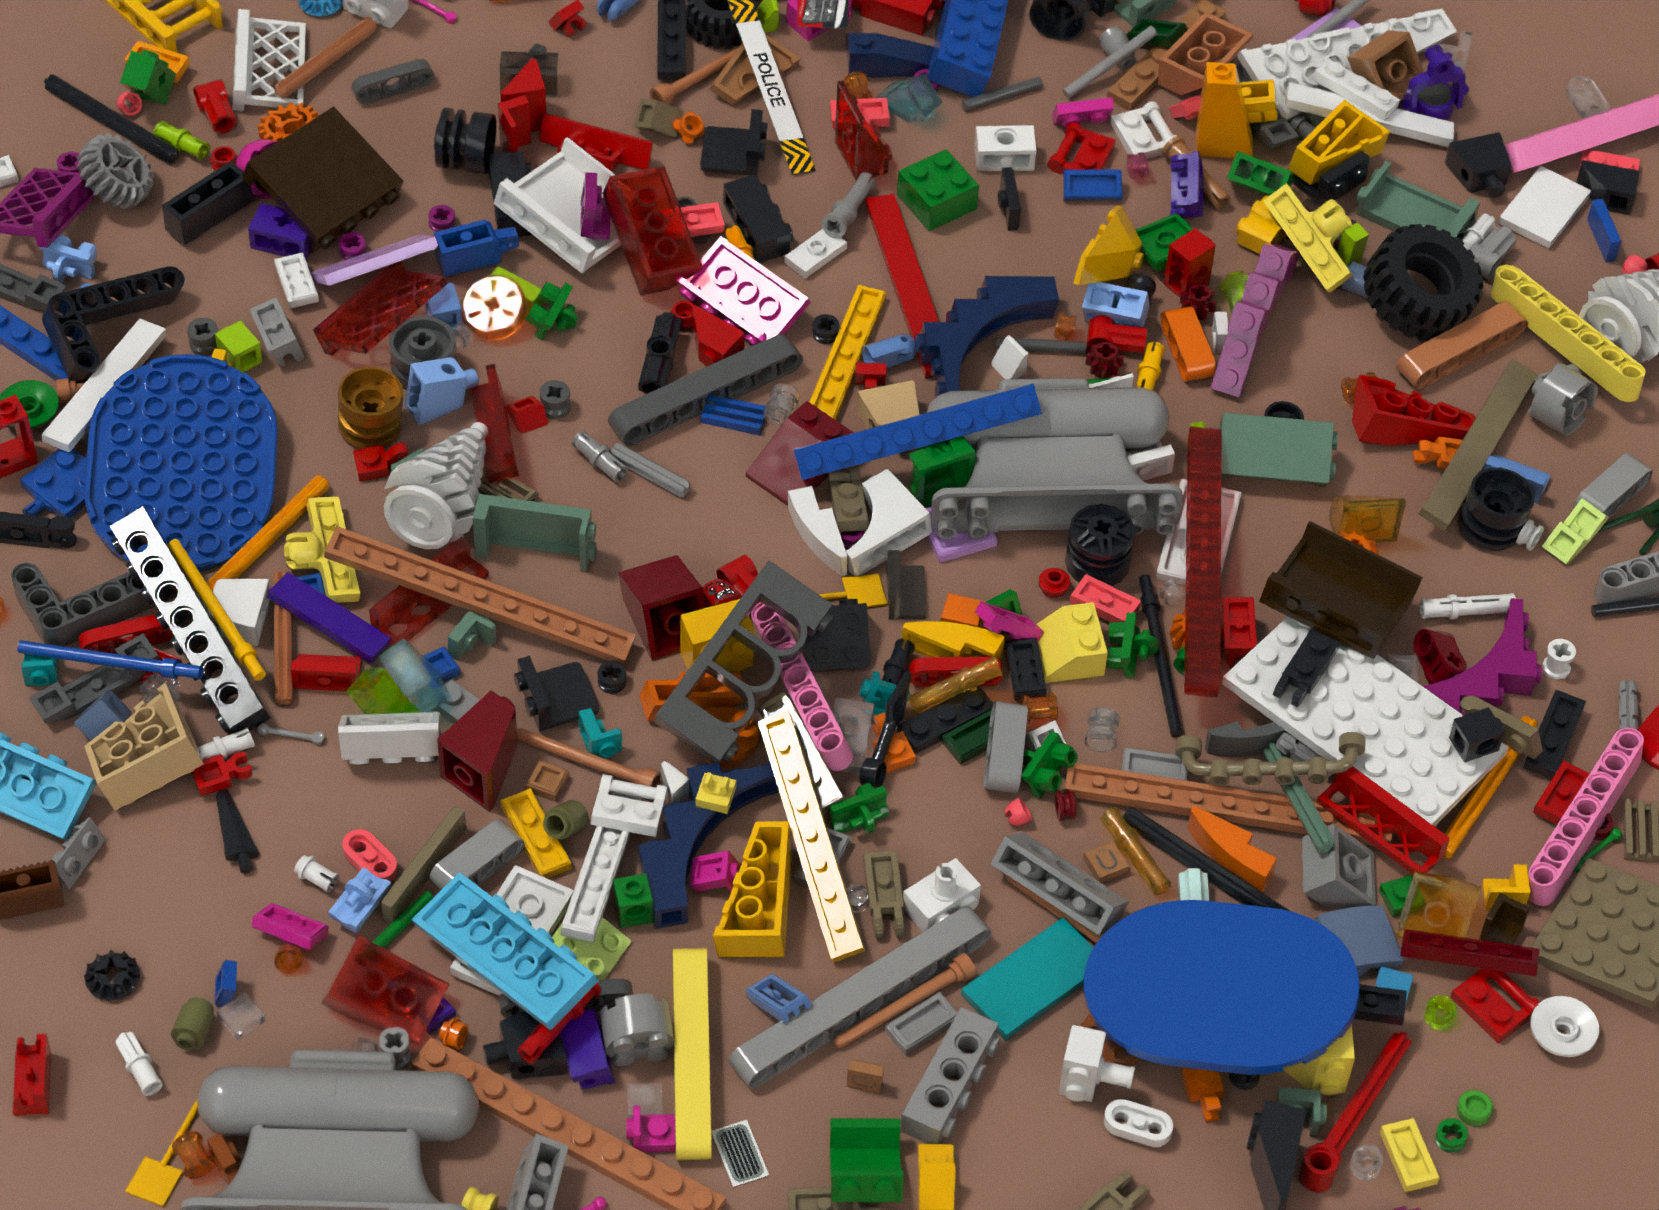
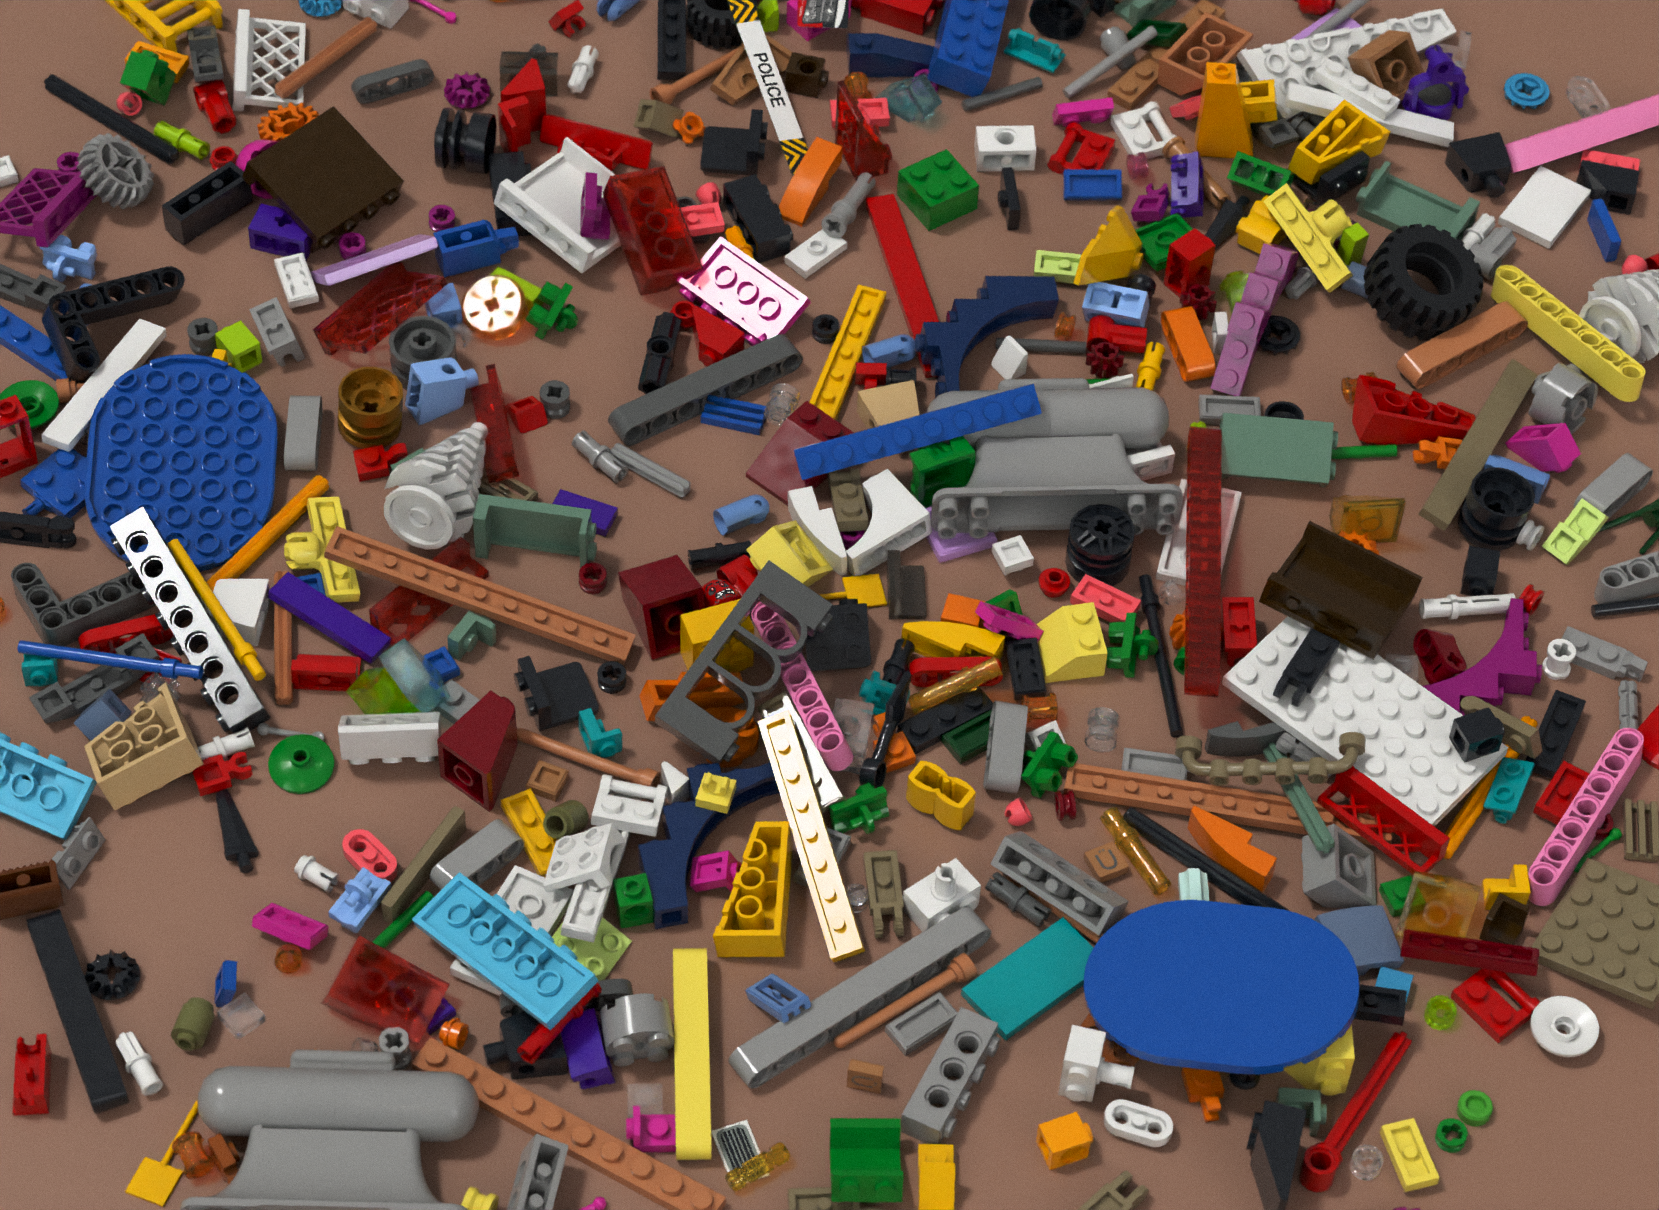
none -> black beam [26,909,129,1115]
none -> dark grey slope [187,25,224,83]
none -> green dish [268,734,334,794]
none -> light grey beam [284,395,323,471]
none -> magenta gear [444,71,490,108]
none -> white piece [543,823,624,892]
none -> dark purple tile [552,489,618,537]
none -> white axle [567,45,599,94]
none -> dark red bush [578,562,607,594]
none -> black pin [688,540,751,570]
none -> coral hinge [696,182,722,204]
none -> medium blue piece [713,494,770,536]
none -> clear yellow axle [725,1142,790,1191]
none -> light yellow slope [746,520,833,587]
none -> orange slope [779,137,843,227]
none -> dark brown brick [785,52,829,98]
none -> black bush [885,366,917,389]
none -> yellow brick [906,761,976,830]
none -> dark grey pin [985,872,1052,927]
none -> white tile [992,535,1034,576]
none -> teal hinge [1003,28,1066,73]
none -> yellowish green plate [1034,250,1088,285]
none -> light orange brick [1036,1112,1093,1170]
none -> magenta plate [1131,183,1170,223]
none -> light grey tile [1198,395,1261,425]
none -> black bar [1205,195,1250,249]
none -> black gear [1258,315,1300,356]
none -> light grey axle [1284,265,1318,299]
none -> green bar [1331,444,1397,460]
none -> black brick [1460,546,1500,596]
none -> teal hinge [1483,757,1535,824]
none -> dark azure gear [1503,73,1550,110]
none -> dark pink slope [1505,423,1581,473]
none -> red bush [1519,584,1544,616]
none -> light grey hinge [1562,626,1648,682]

